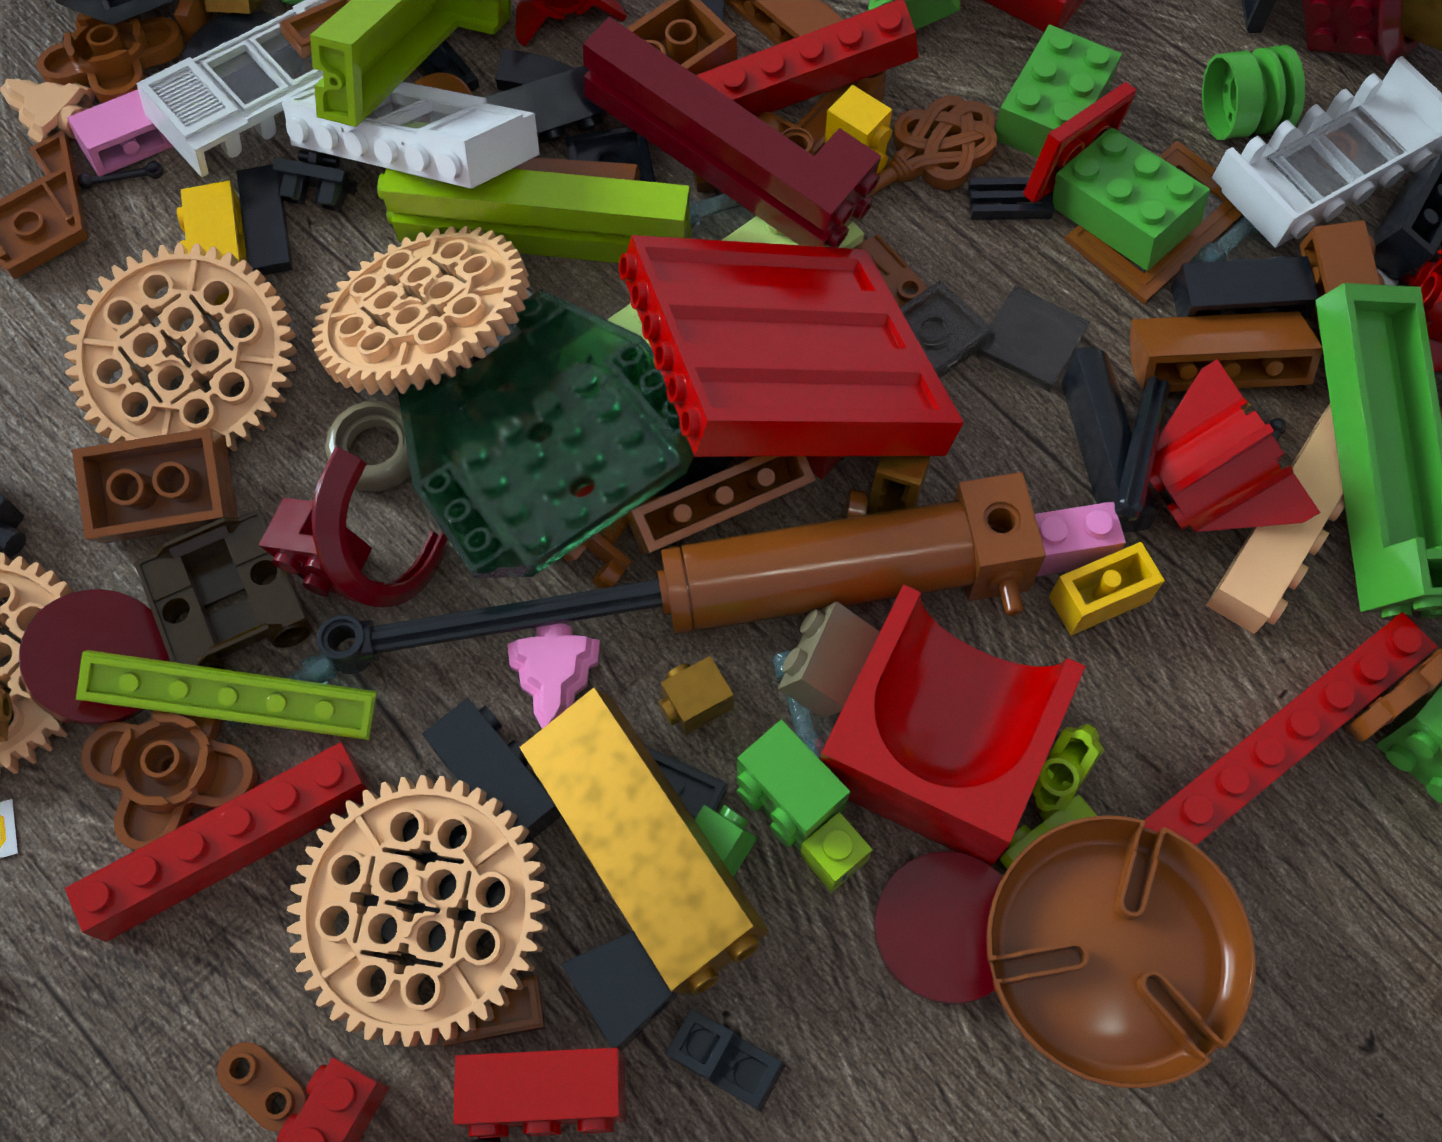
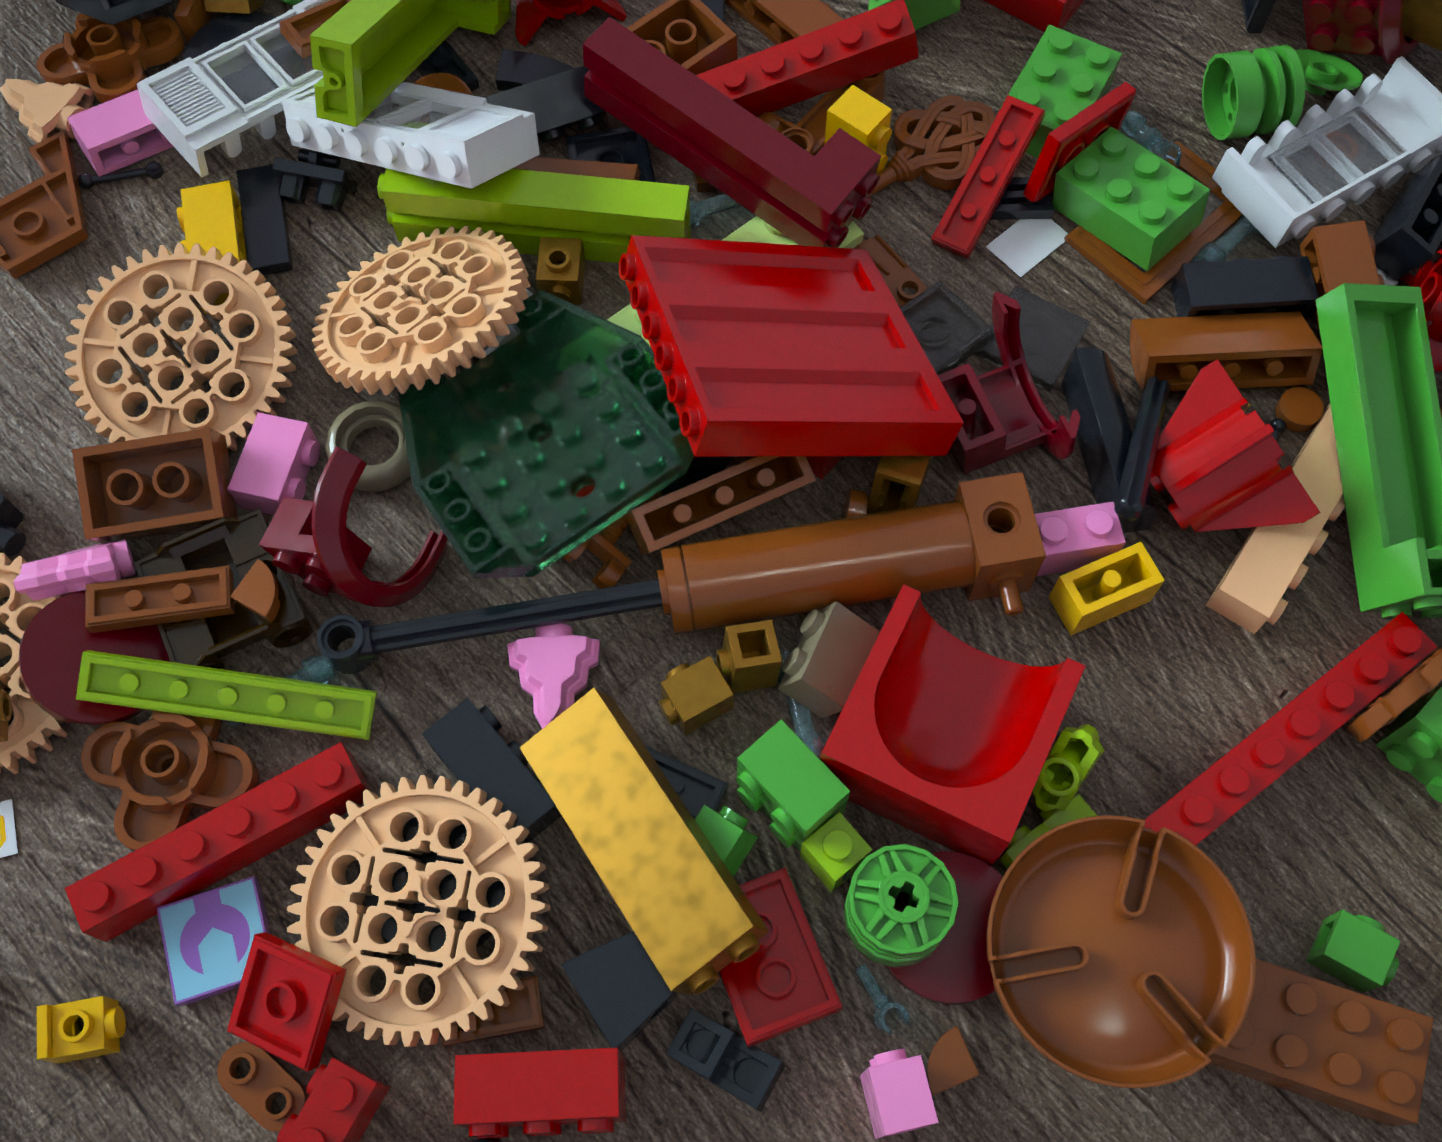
none -> bright pink rock [13,539,136,601]
none -> yellow brick [37,996,126,1064]
none -> dark orange tile [85,565,235,633]
none -> tile [157,876,271,1007]
none -> bright pink brick [227,412,320,516]
none -> red tile [227,932,346,1072]
none -> dark orange tile [230,559,280,623]
none -> pearl gold brick [536,237,586,306]
none -> pearl gold brick [716,620,782,693]
none -> red tile [719,867,843,1048]
none -> bright green wheel [843,844,959,967]
none -> clear light blue hand [855,965,909,1034]
none -> bright pink brick [860,1048,939,1139]
none -> dark orange tile [926,1025,979,1096]
none -> red tile [931,95,1045,259]
none -> dark red piece [938,292,1081,474]
none -> white sticker [985,219,1068,277]
none -> clear light blue piece [1122,111,1182,165]
none -> dark orange brick [1209,959,1434,1127]
none -> dark orange tile [1275,387,1324,432]
none -> bright green dish [1295,49,1363,95]
none -> bright green brick [1306,910,1401,993]

